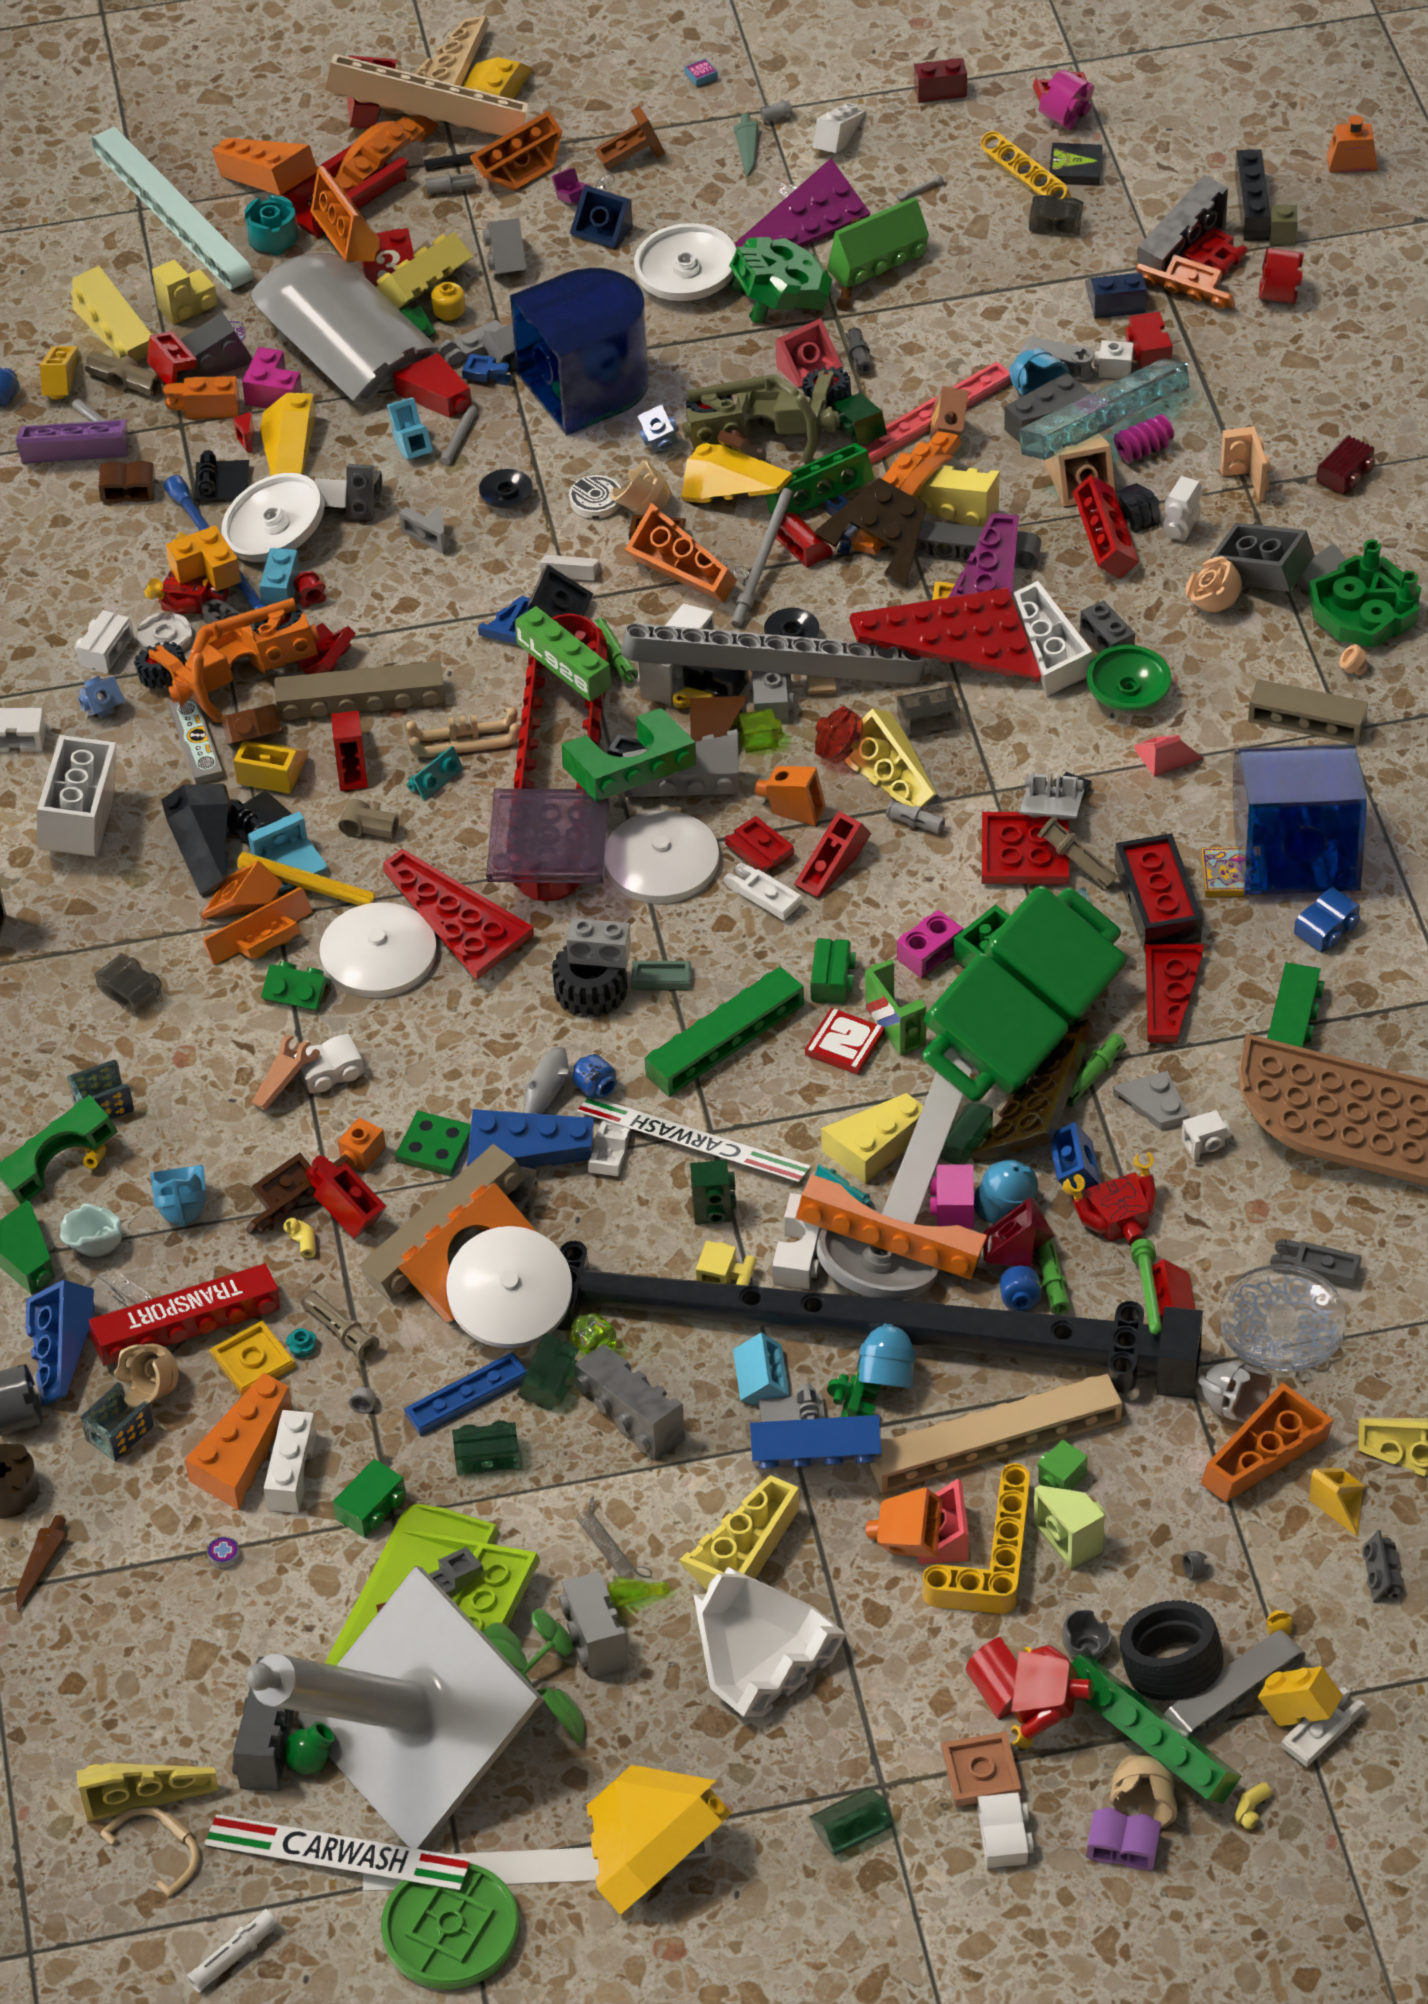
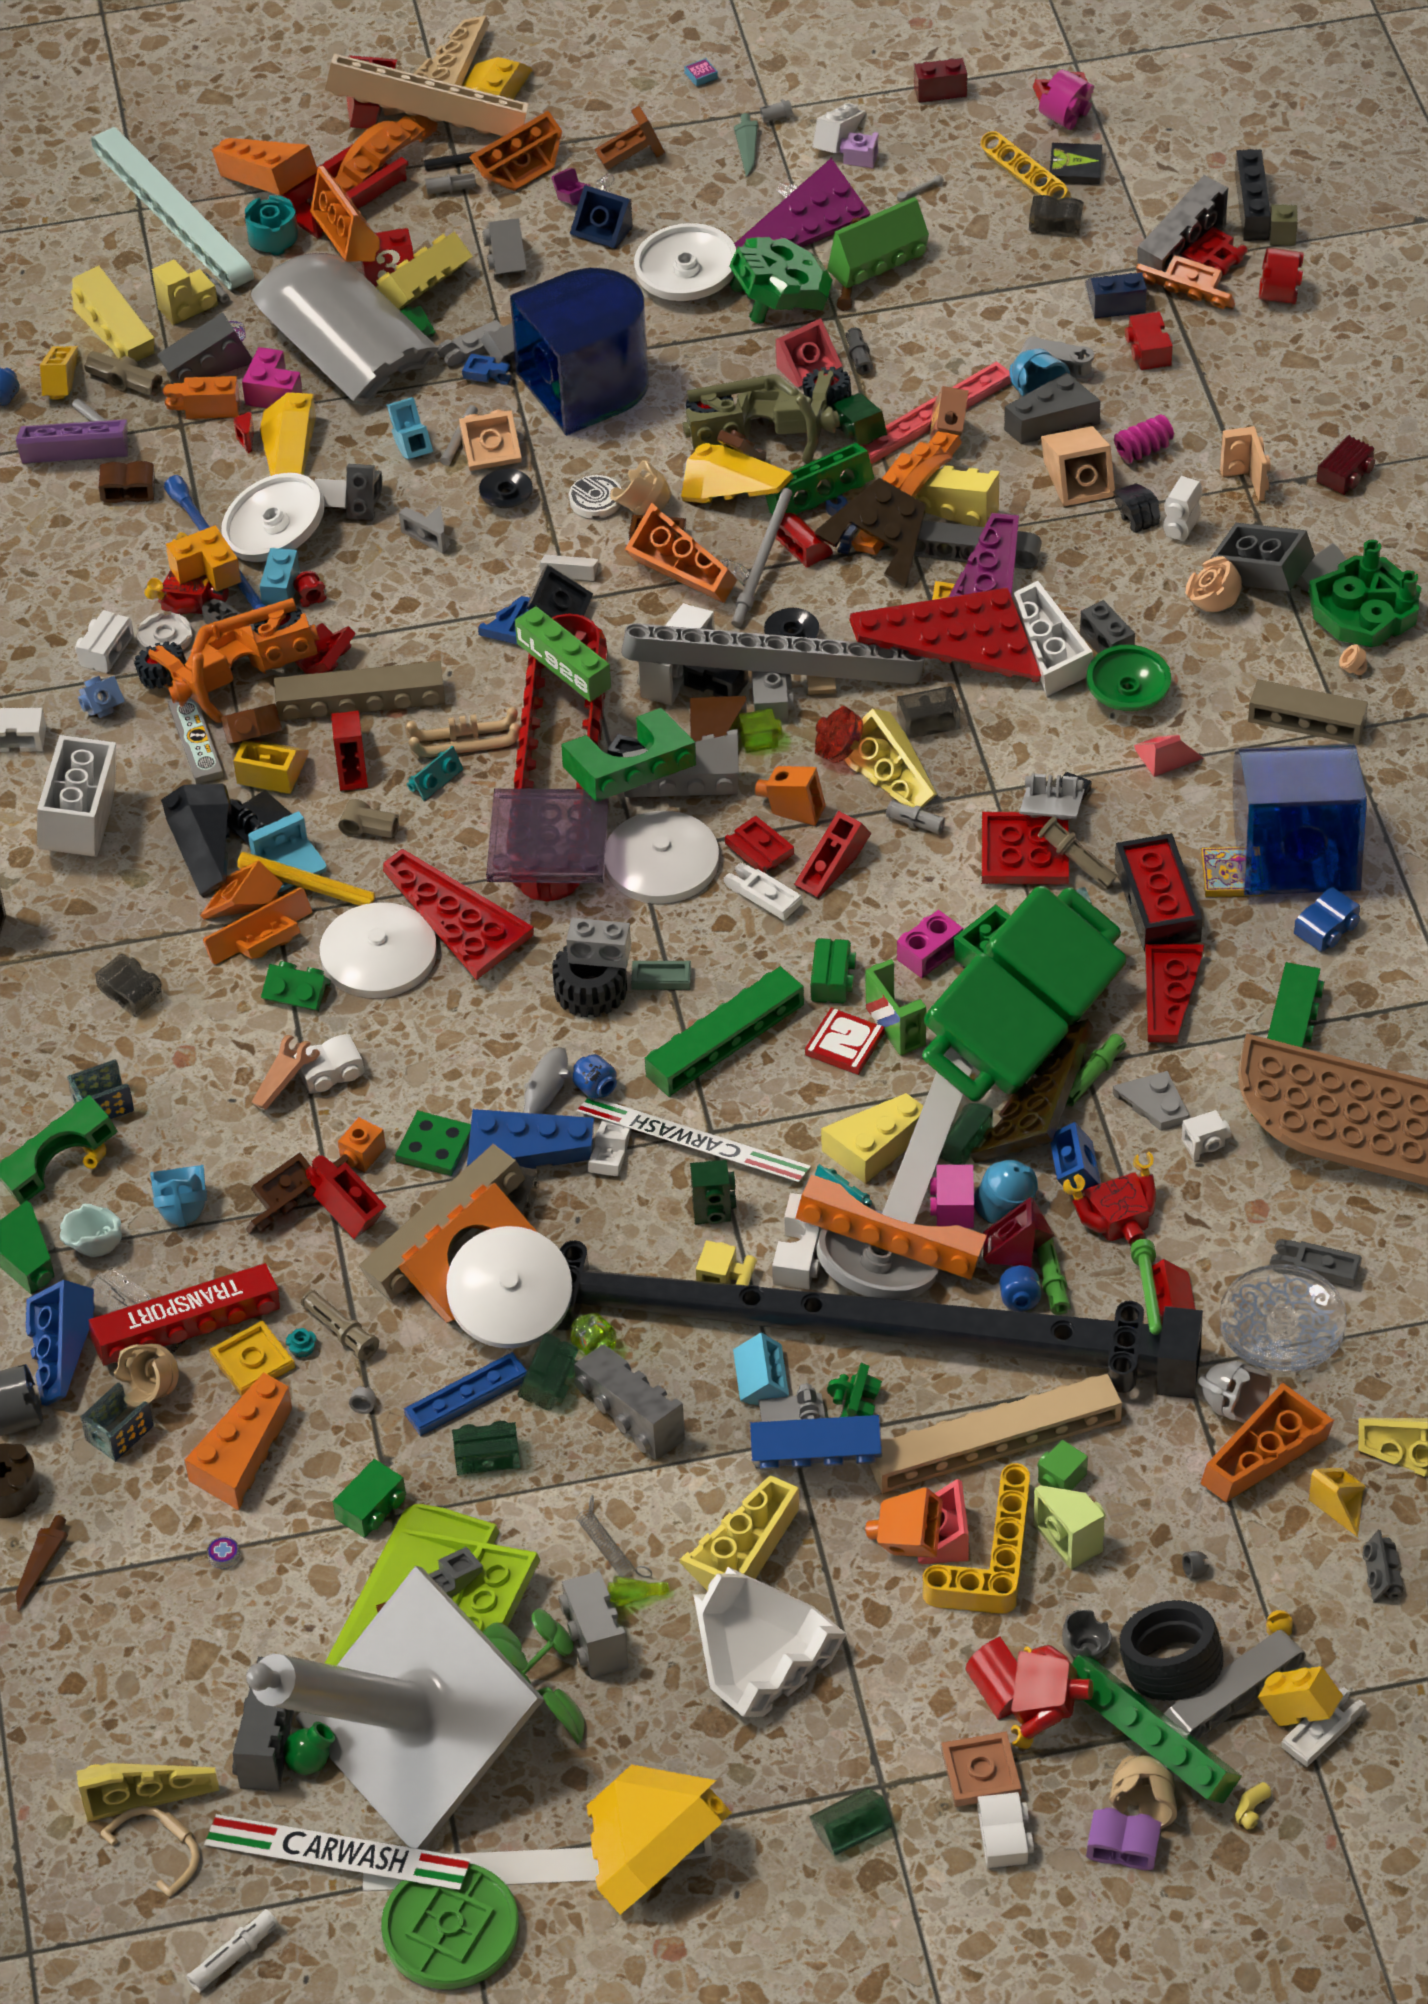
red panel [147,331,197,385] -> none
black hinge [194,450,250,501] -> none
white arch [264,1410,317,1513] -> none
light yellow arm [283,1218,316,1258] -> none
red slope [393,353,472,418] -> none
yellow head [431,282,466,321] -> none
bright green pin [594,618,638,683] -> none
medium blue brick [638,405,680,453] -> none
yellow arm [672,687,714,709] -> none
dark azure helmet [857,1323,916,1388] -> none
clear light blue brick [1019,358,1190,460] -> none
red brick [1073,475,1139,579] -> none
white brick [1094,341,1133,380] -> none
orange torso [1327,115,1378,173] -> none
none -> light grey piece [203,272,229,303]
none -> light nougat plate [459,410,522,471]
none -> lavender brick [840,132,879,168]

